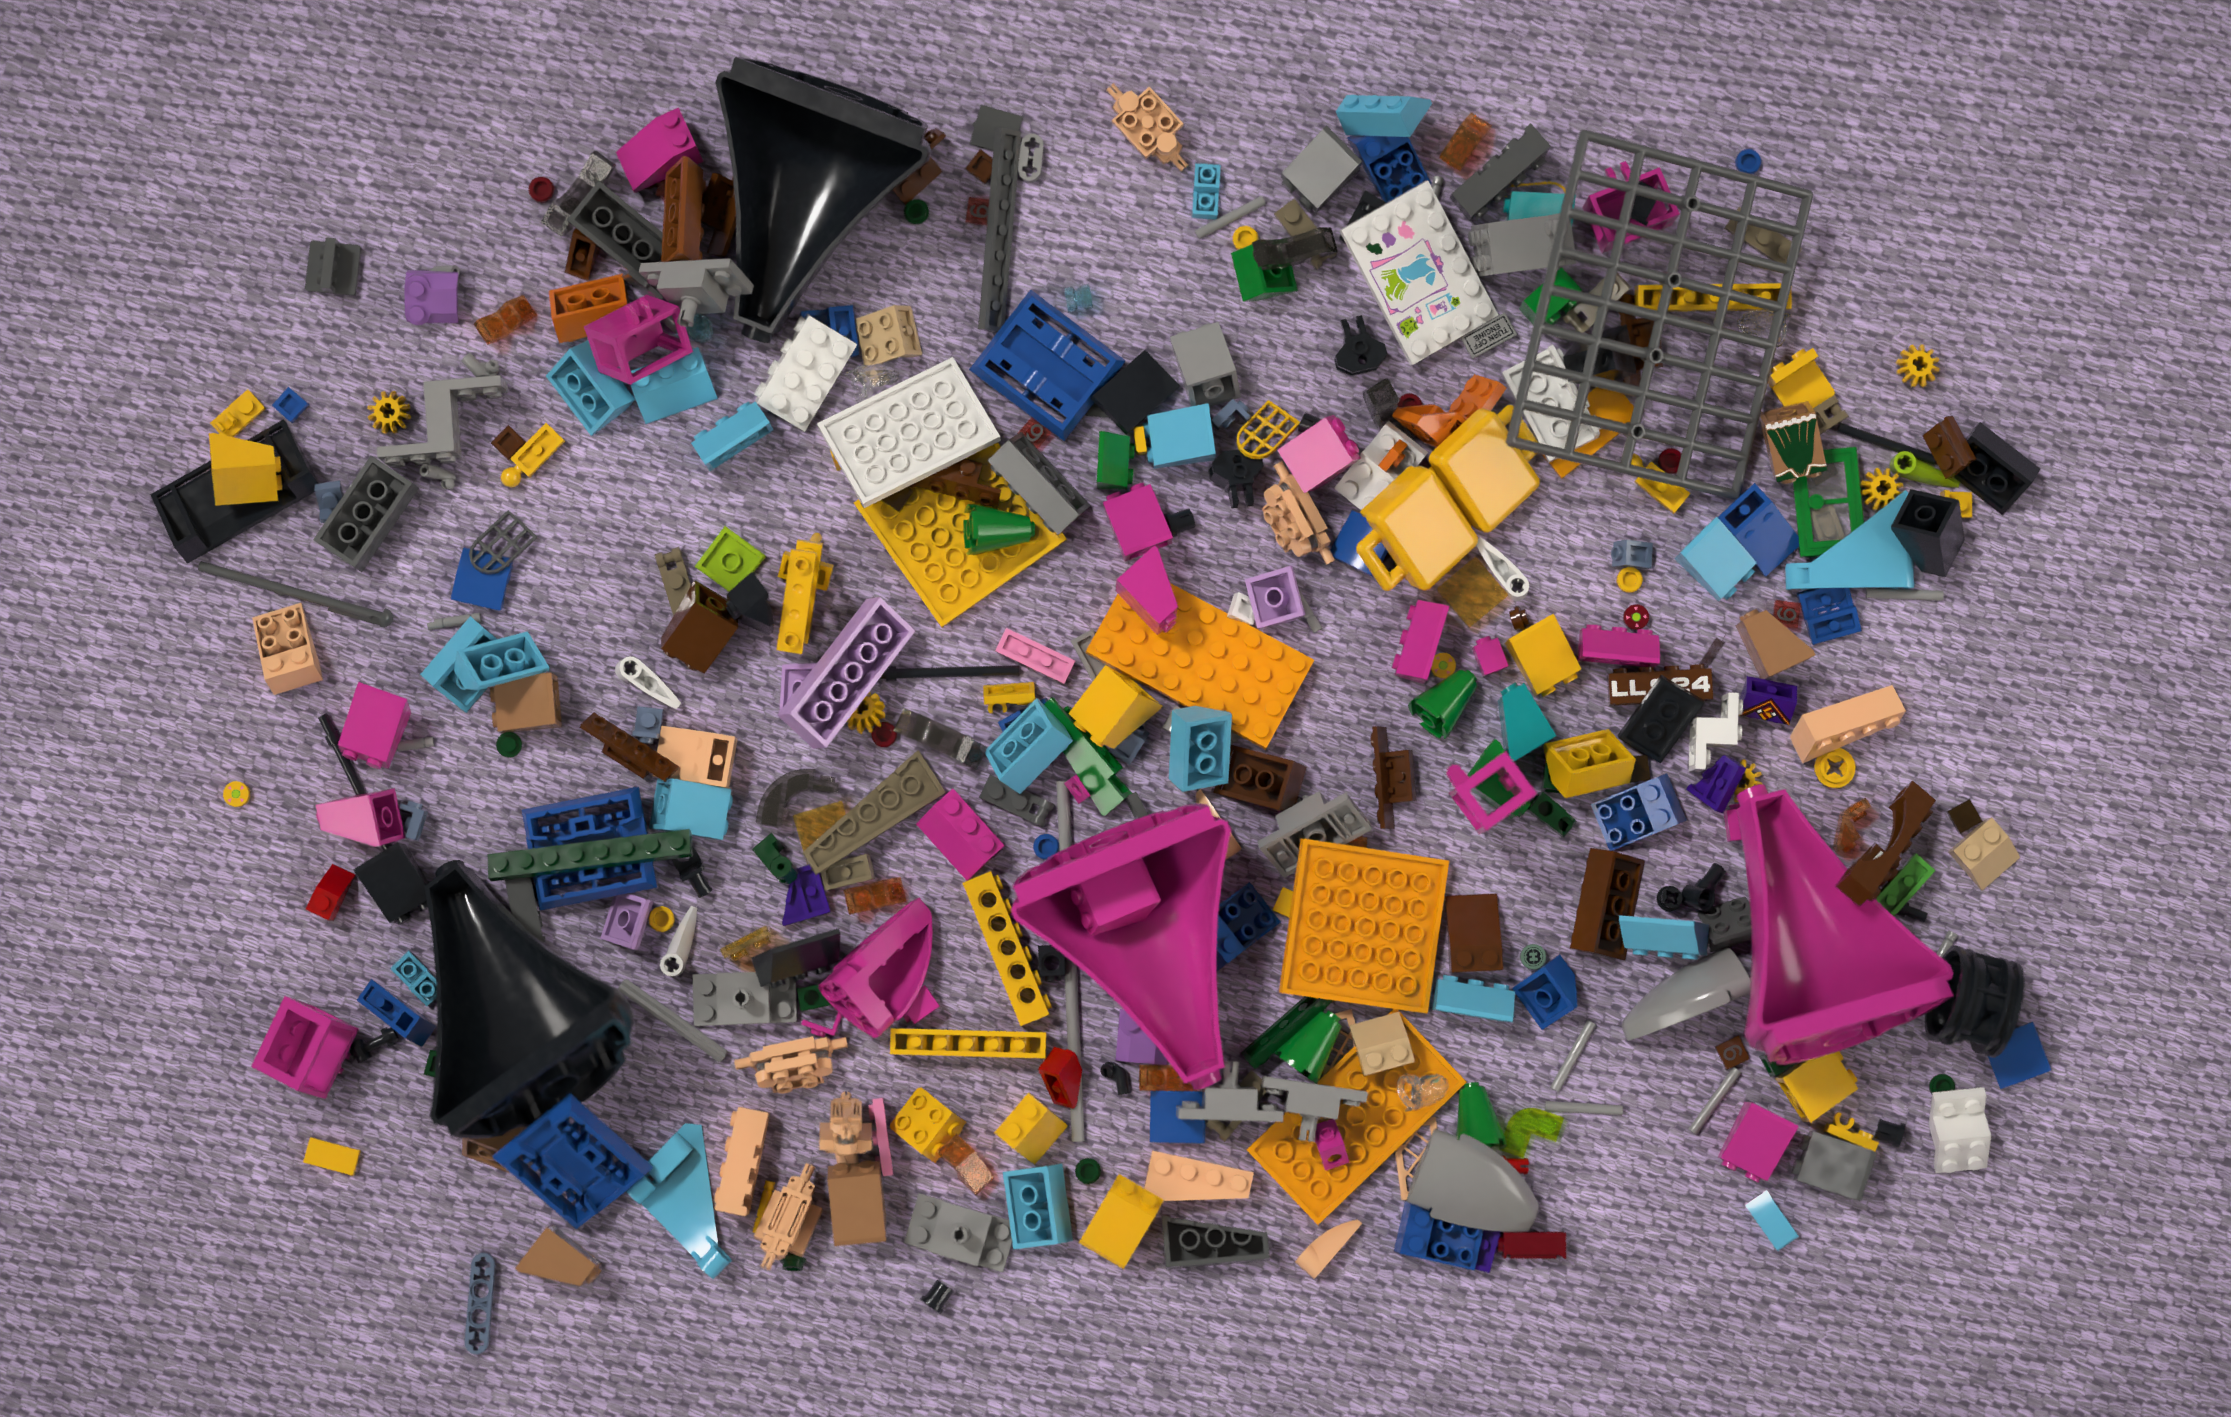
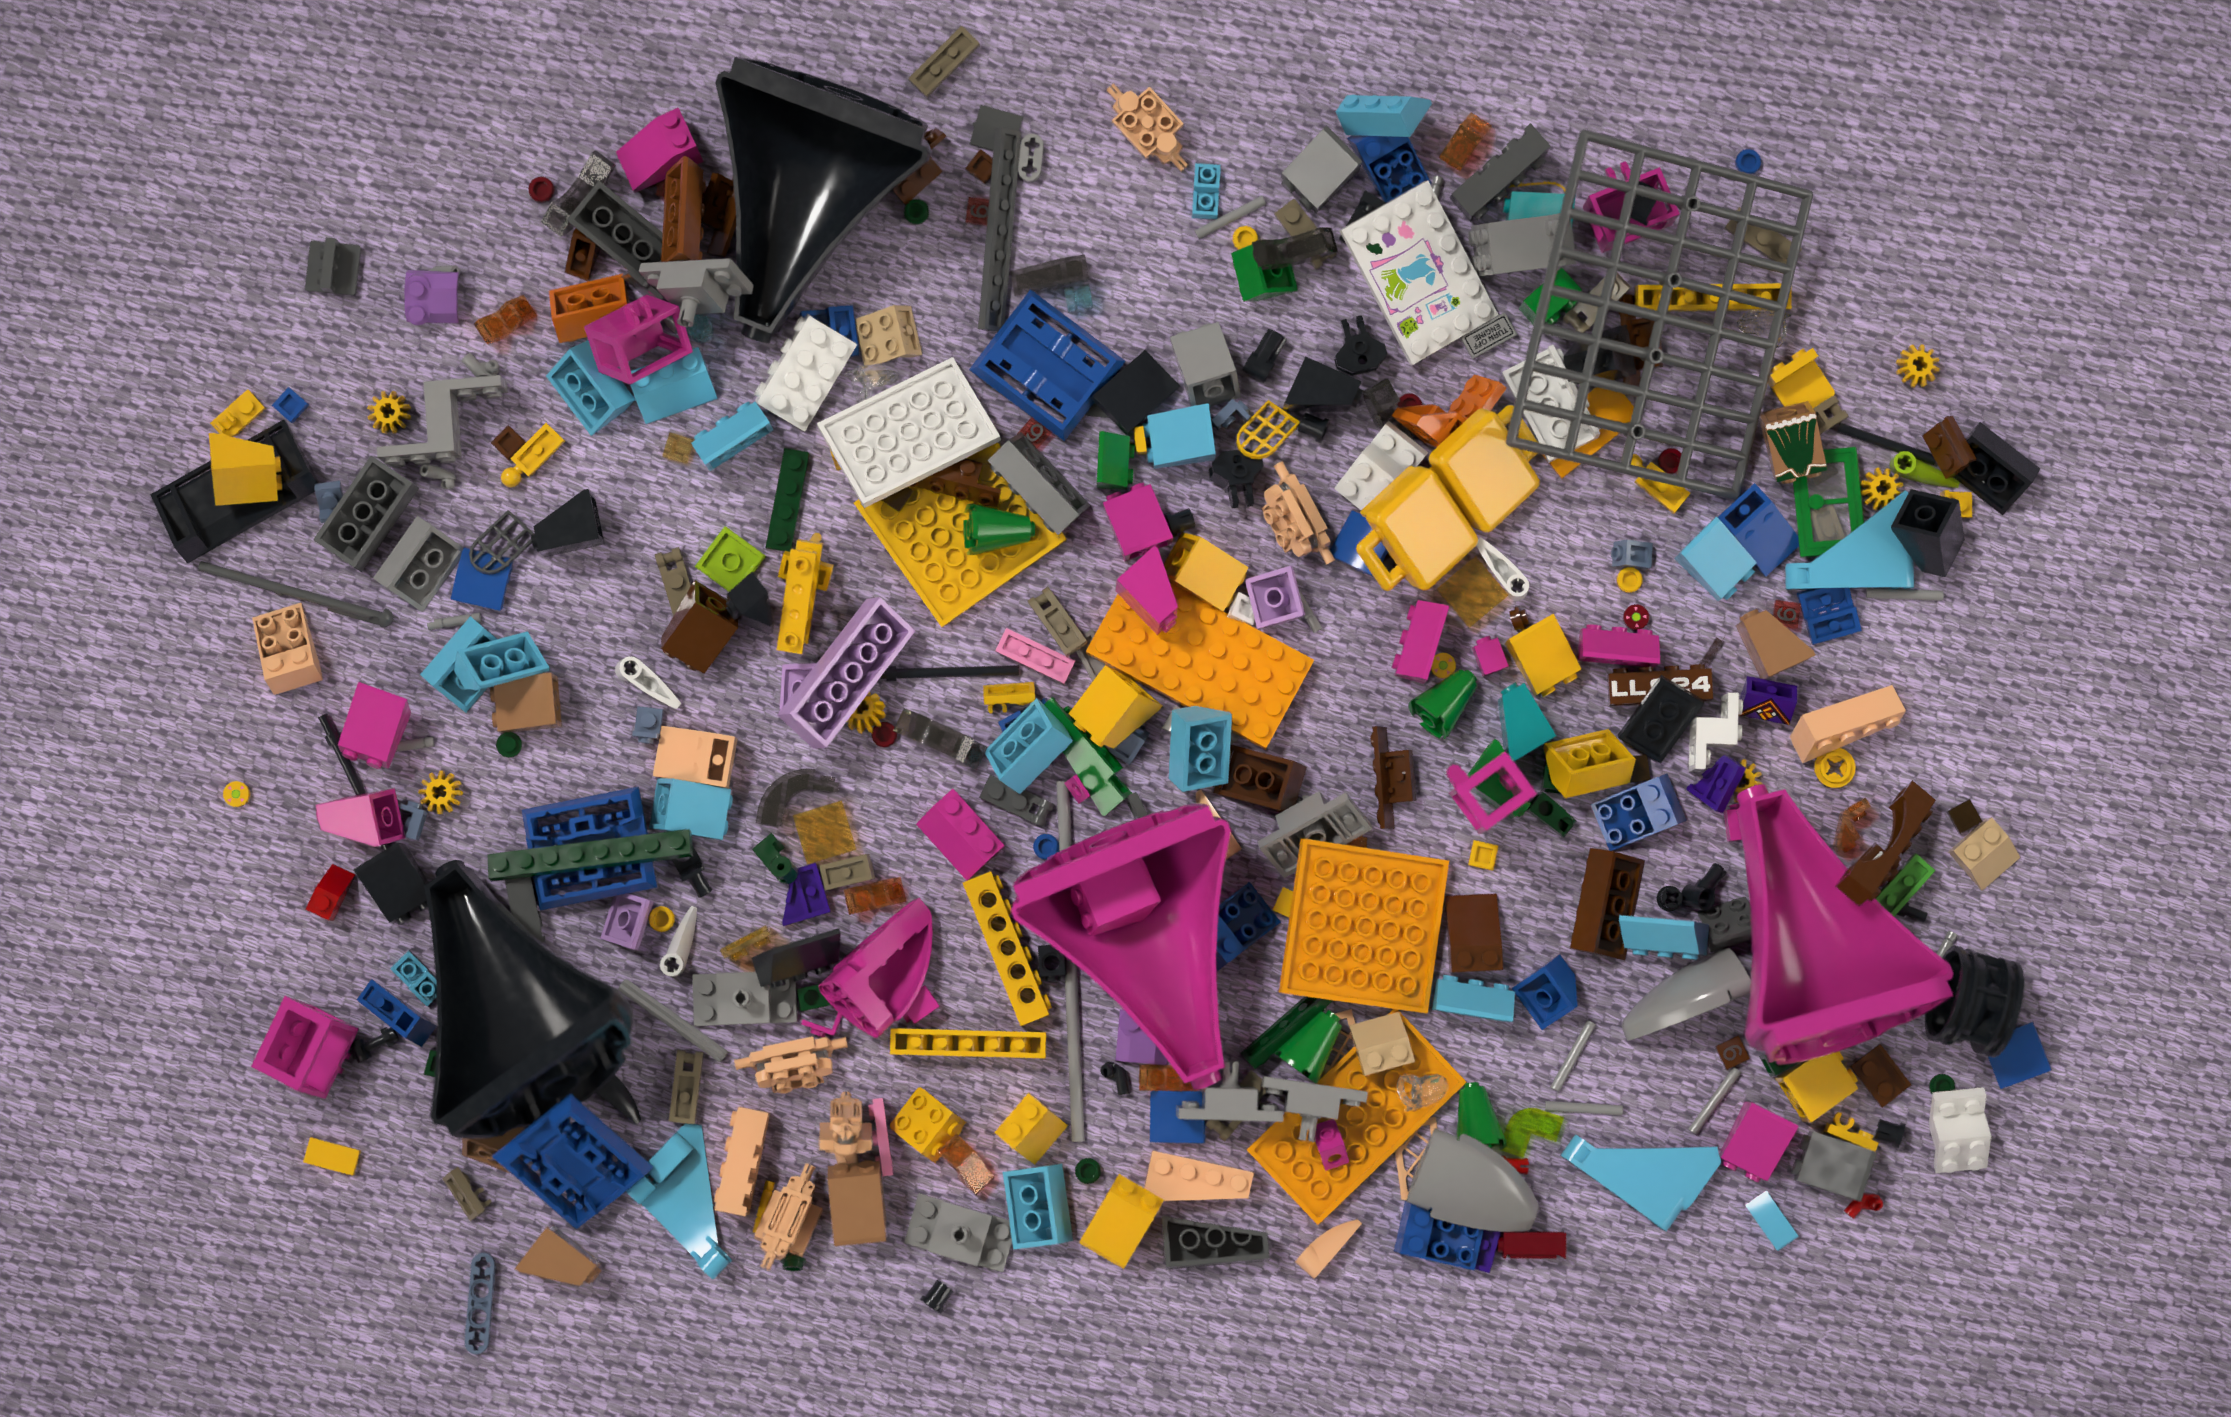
reddish brown bracket [580,712,679,782] -> none
dark tan wing [802,750,946,875] -> none
red slope [1038,1047,1083,1109] -> none
slope [1277,415,1361,493] -> none
orange plate [1378,439,1408,472] -> none
sand green tile [1520,944,1546,970] -> none
none -> light grey slope [373,516,463,612]
none -> yellow gear [419,770,463,815]
none -> dark tan plate [442,1167,492,1222]
none -> black slope [531,489,605,557]
none -> black piece [596,1075,641,1125]
none -> clear yellow tile [662,432,694,464]
none -> dark tan plate [669,1049,704,1124]
none -> dark green plate [765,448,810,552]
none -> dark tan plate [908,25,980,98]
none -> clear smoke slope [1010,254,1089,296]
none -> dark tan plate [1027,587,1088,657]
none -> yellow slope [1163,532,1249,612]
none -> black piece [1242,328,1287,383]
none -> black slope [1283,356,1363,412]
none -> yellow tile [1468,840,1499,871]
none -> medium azure panel [1560,1135,1721,1232]
none -> red arm [1844,1193,1883,1219]
none -> reddish brown plate [1850,1044,1912,1108]

